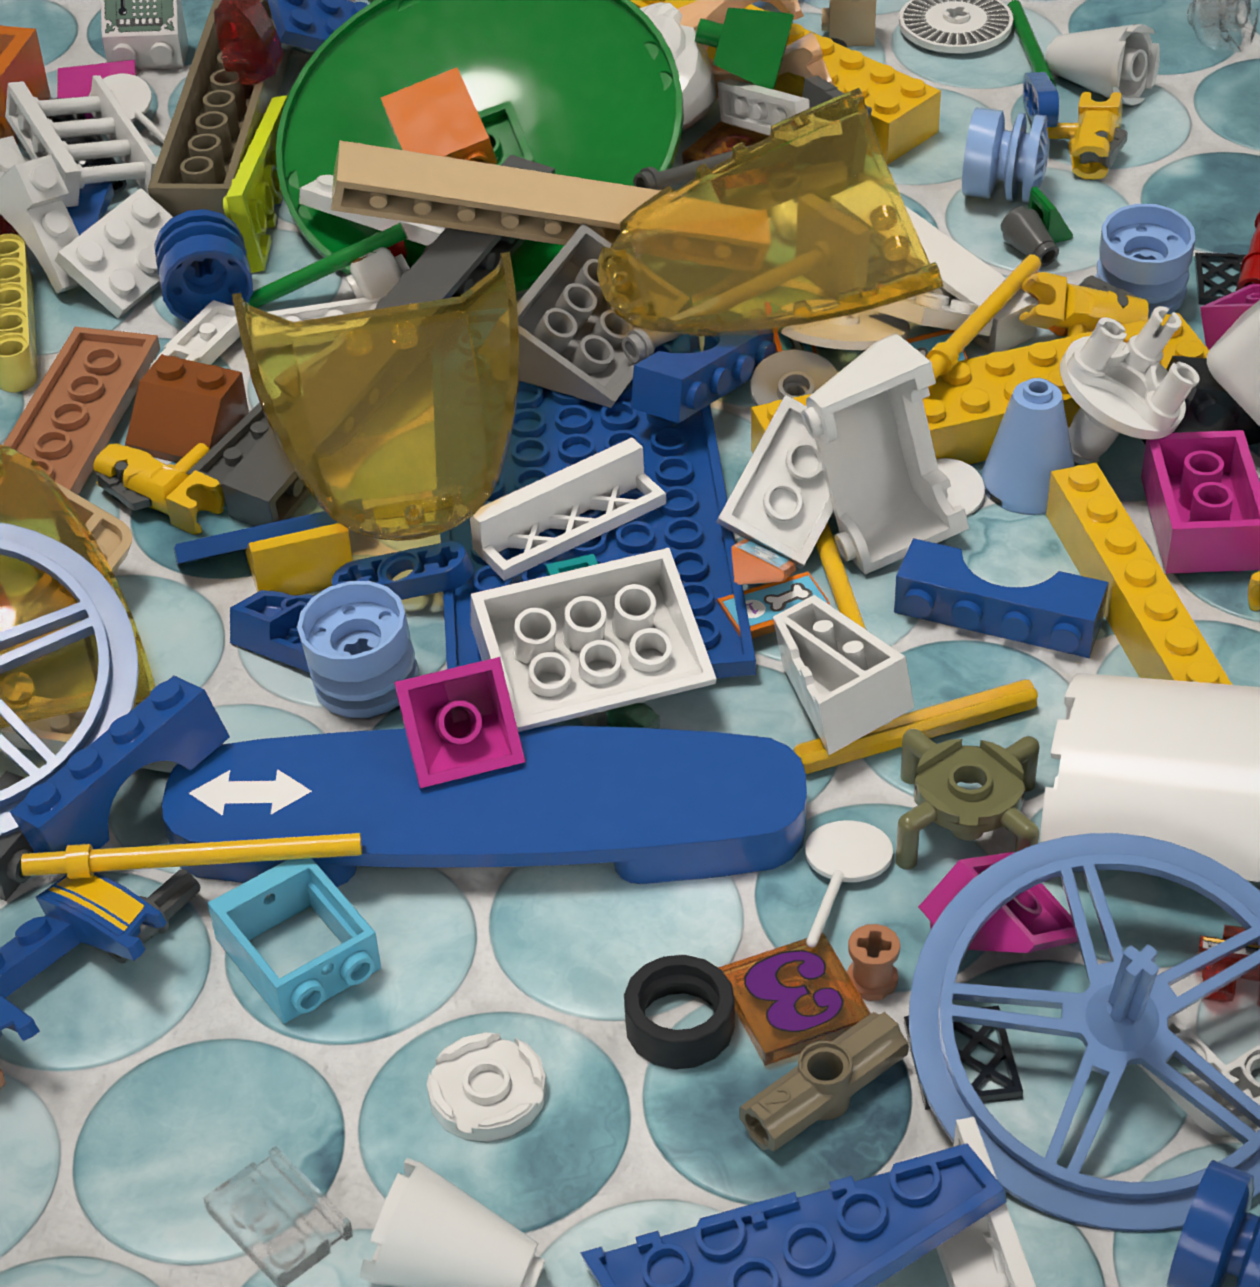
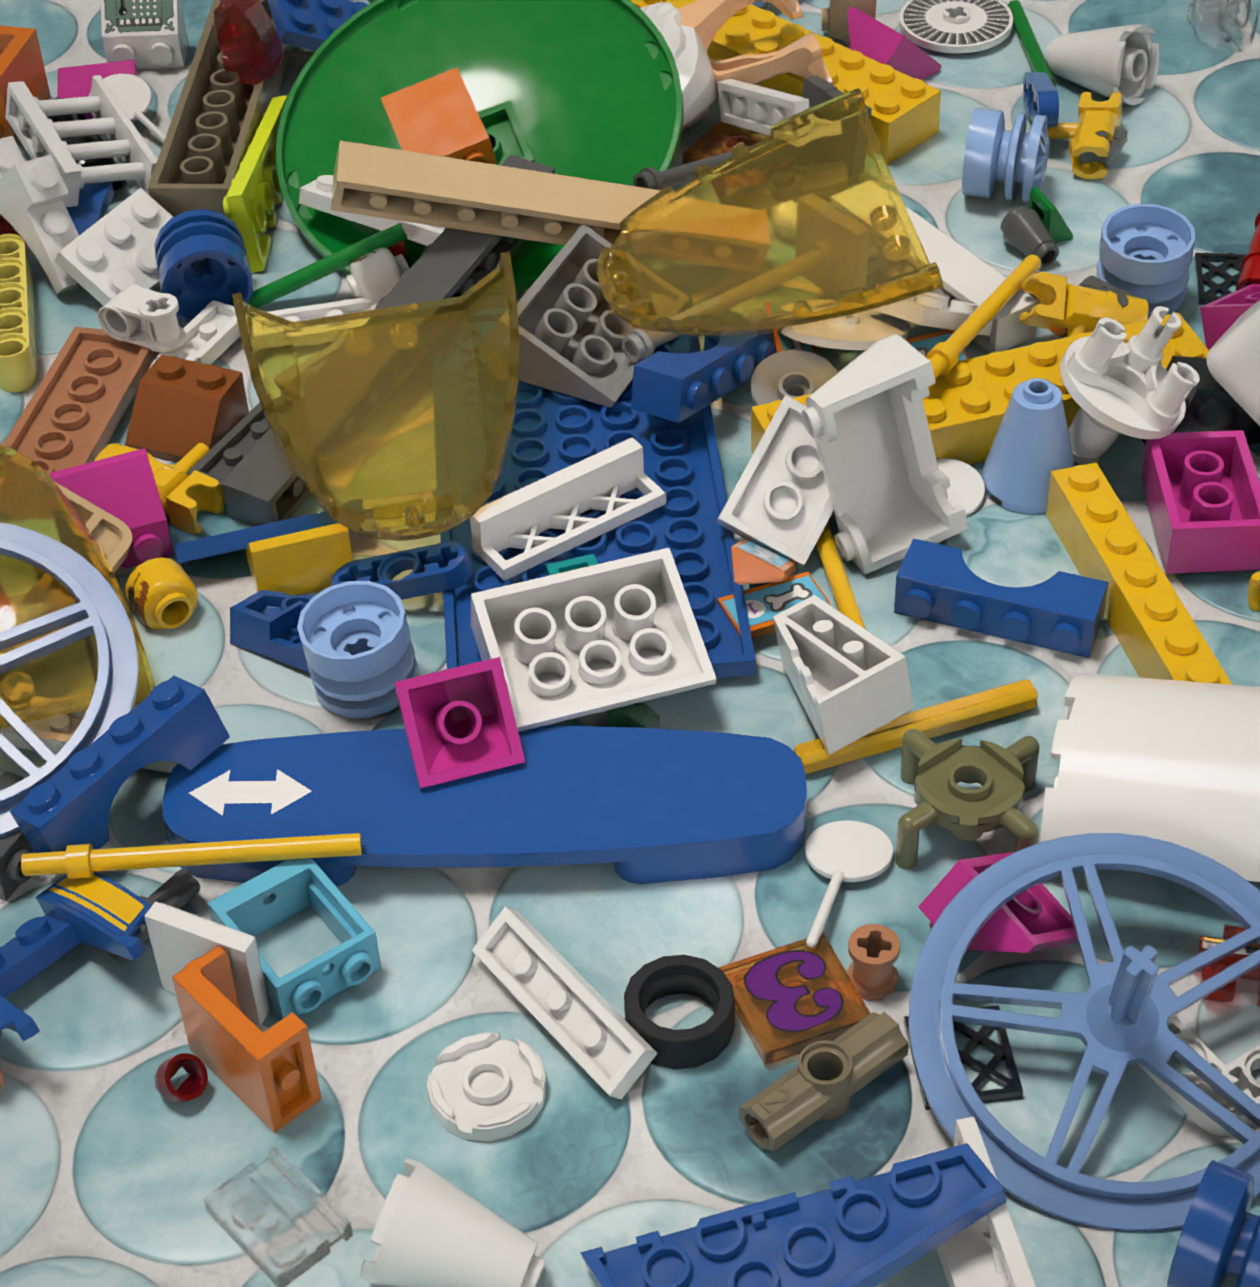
green torso [694,8,794,90] -> none
none -> dark pink slope [50,448,174,568]
none -> white piece [98,284,186,353]
none -> yellow head [125,557,198,630]
none -> white tile [144,902,271,1026]
none -> dark red hinge [155,1053,208,1103]
none -> orange panel [172,946,322,1133]
none -> white plate [471,906,658,1100]
none -> dark pink slope [847,6,942,80]

